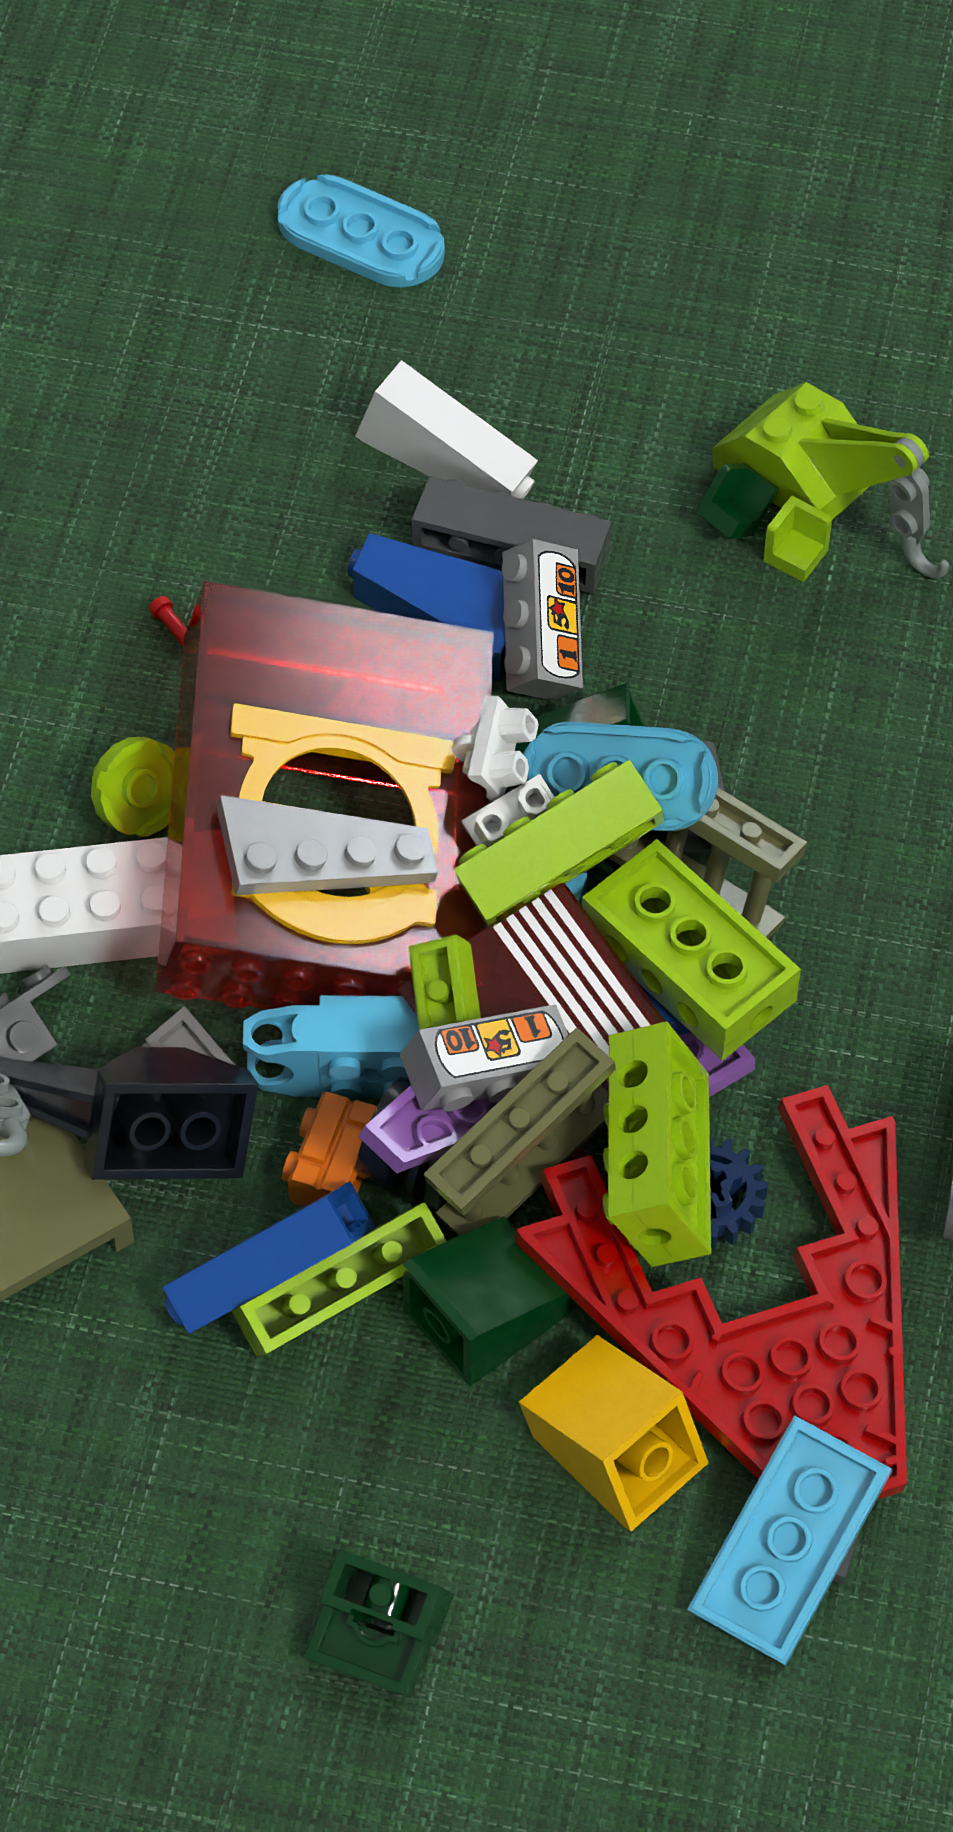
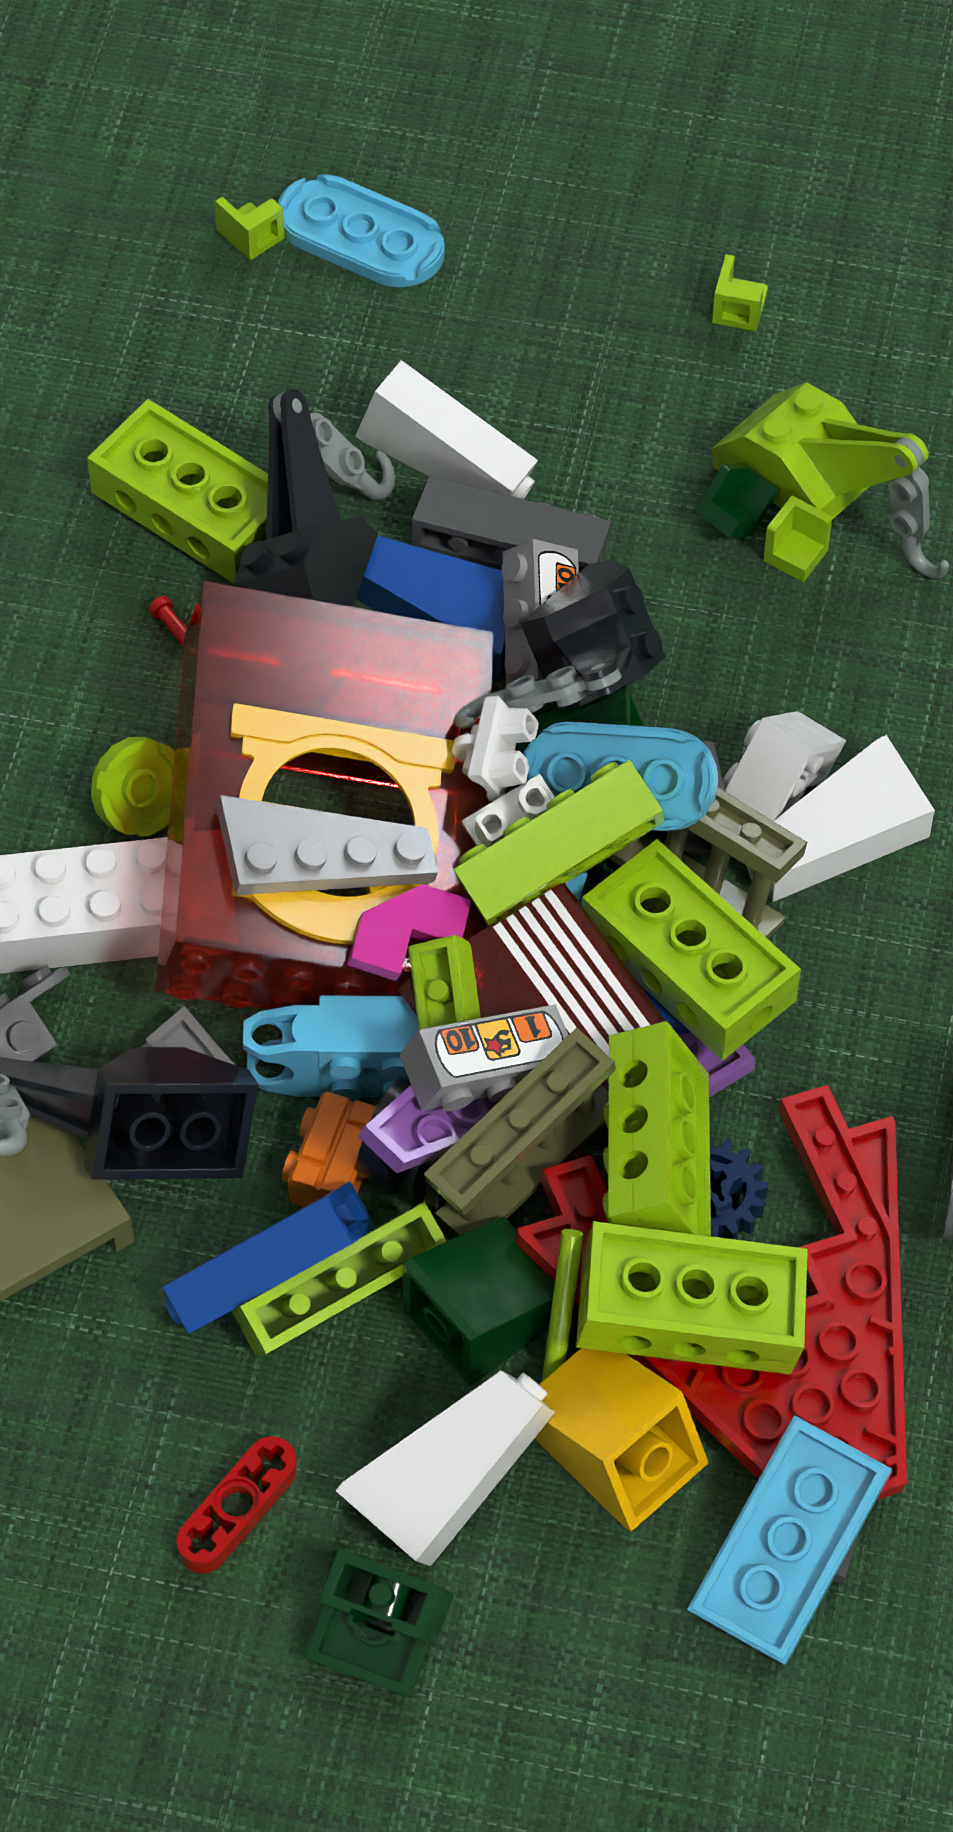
none -> lime brick [87,399,268,583]
none -> red beam [177,1436,297,1573]
none -> lime panel [214,197,285,261]
none -> black slope [233,389,395,666]
none -> white slope [336,1370,555,1566]
none -> dark pink tile [347,884,472,981]
none -> black slope [453,559,666,729]
none -> lime bar [542,1229,583,1382]
none -> lime brick [576,1221,807,1375]
none -> lime panel [712,254,768,332]
none -> white brick [723,711,846,821]
none -> white slope [747,735,935,902]

